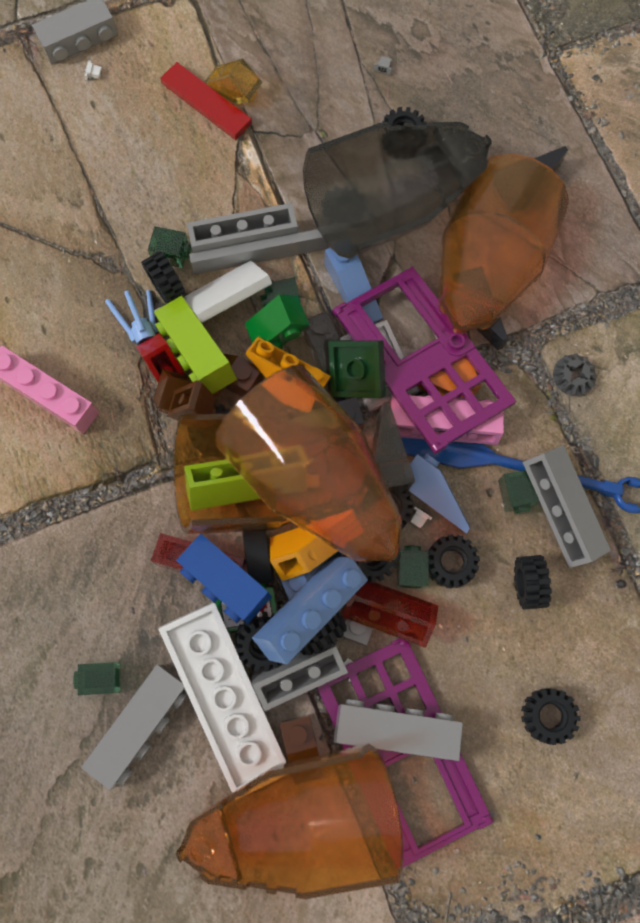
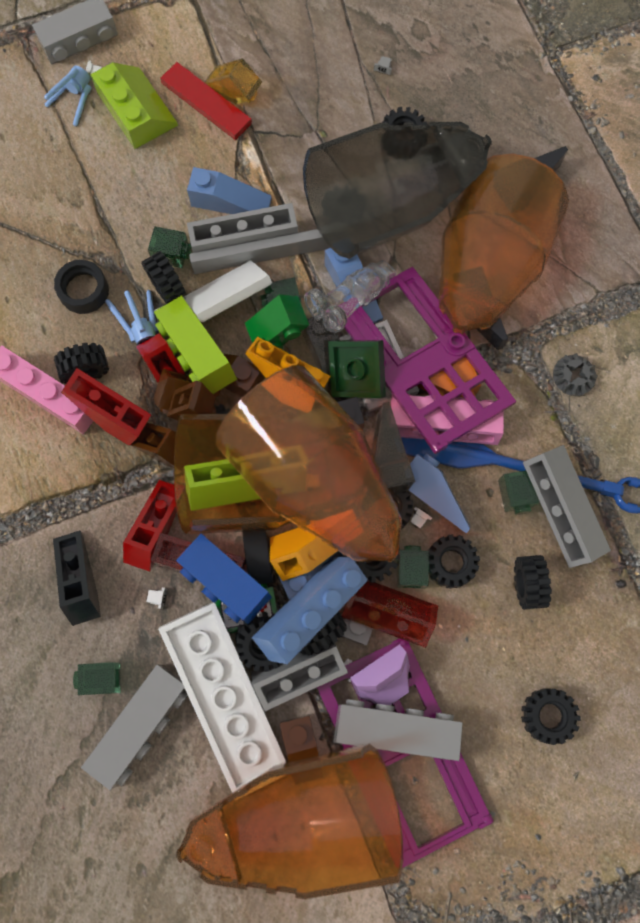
none -> light blue plant [44,66,92,126]
none -> black slope [53,530,101,626]
none -> black tyre [54,260,109,314]
none -> black tyre [54,343,109,384]
none -> red slope [61,368,151,446]
none -> lime slope [90,62,178,149]
none -> red slope [123,480,185,572]
none -> reddish brown slope [131,422,196,471]
none -> white piece [146,587,167,609]
none -> medium blue slope [187,167,272,214]
none -> clear piece [304,260,396,333]
none -> lavender slope [350,644,410,705]

